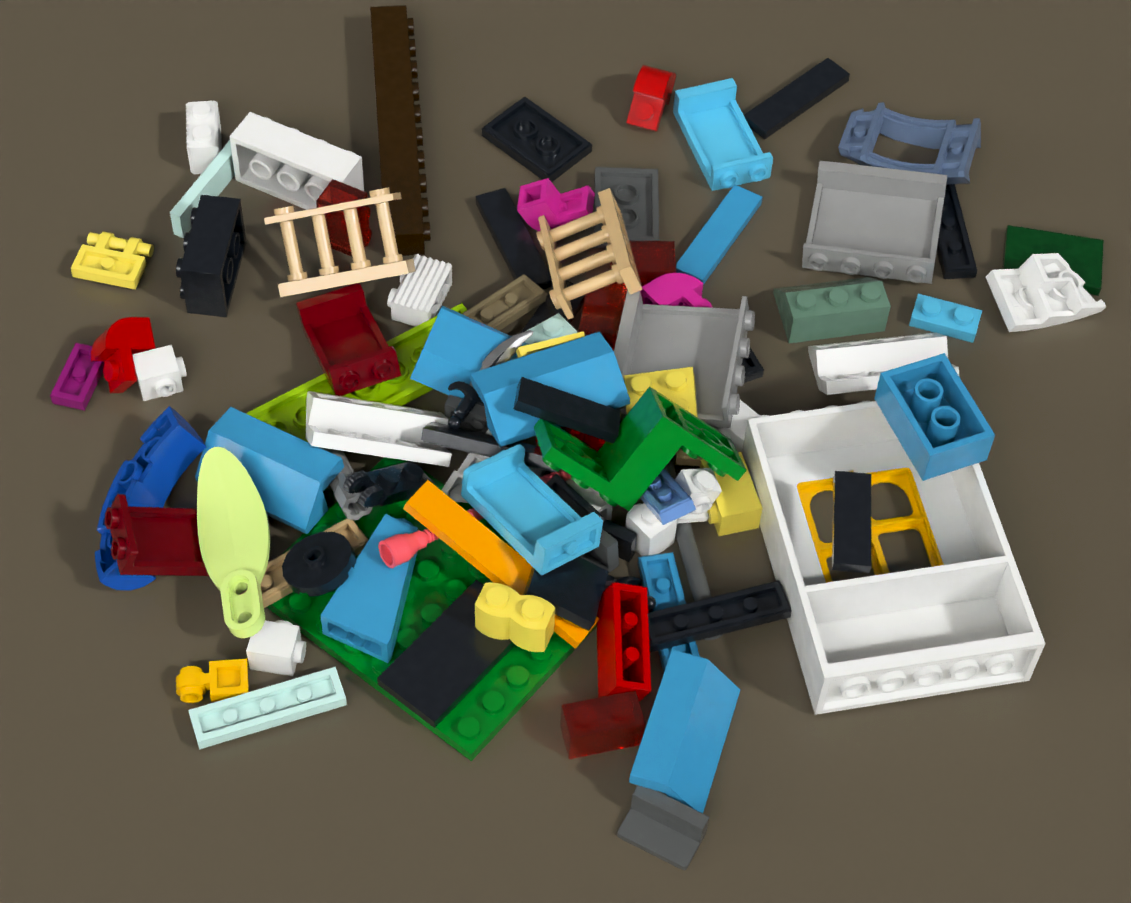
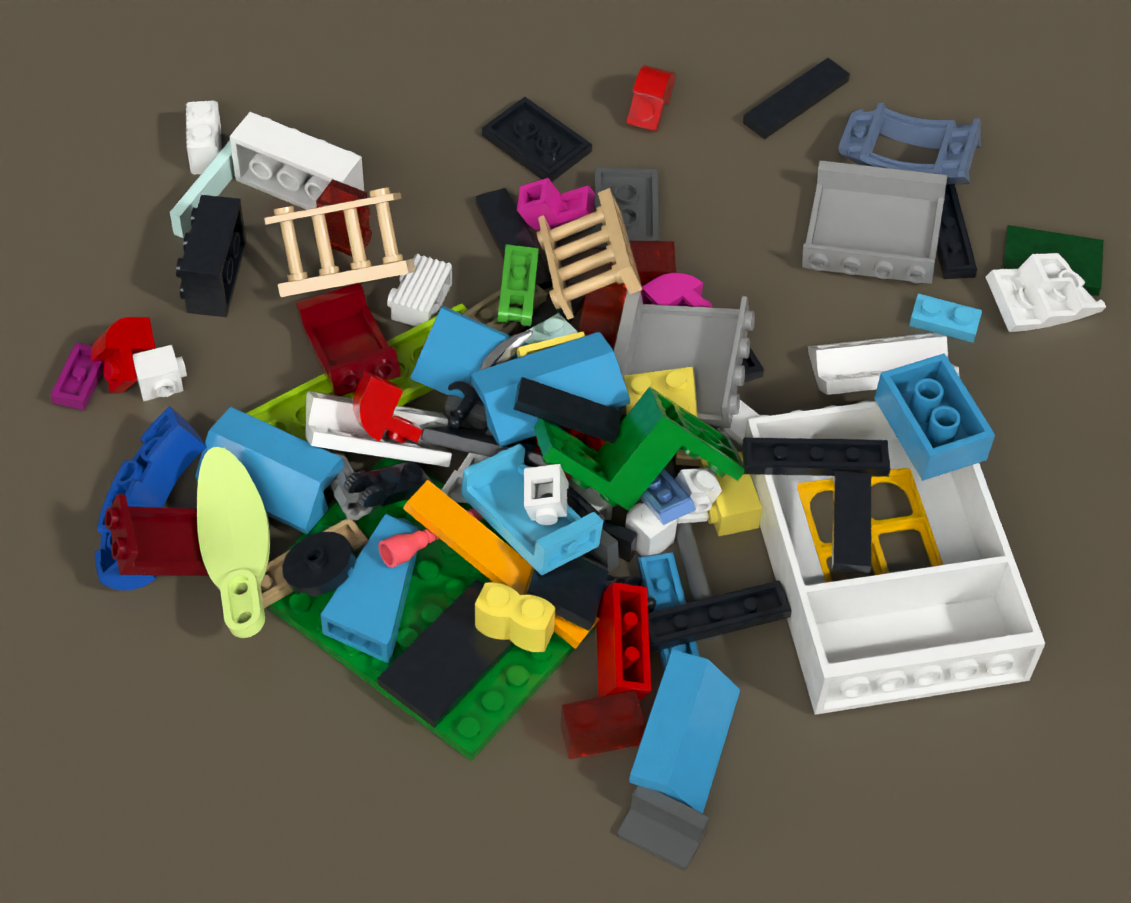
light yellow plate [71,231,154,290] -> none
yellow plate [176,659,249,703] -> none
light aqua plate [188,667,347,750] -> none
white brick [246,620,306,676] -> none
dark brown brick [370,5,431,256] -> none
medium azure panel [673,78,773,191] -> none
dark azure tile [673,184,763,285] -> none
sand green slope [773,277,891,343] -> none
none -> red brick [353,371,423,443]
none -> bright green plate [497,244,539,327]
none -> white brick [524,464,568,525]
none -> black tile [742,437,891,477]

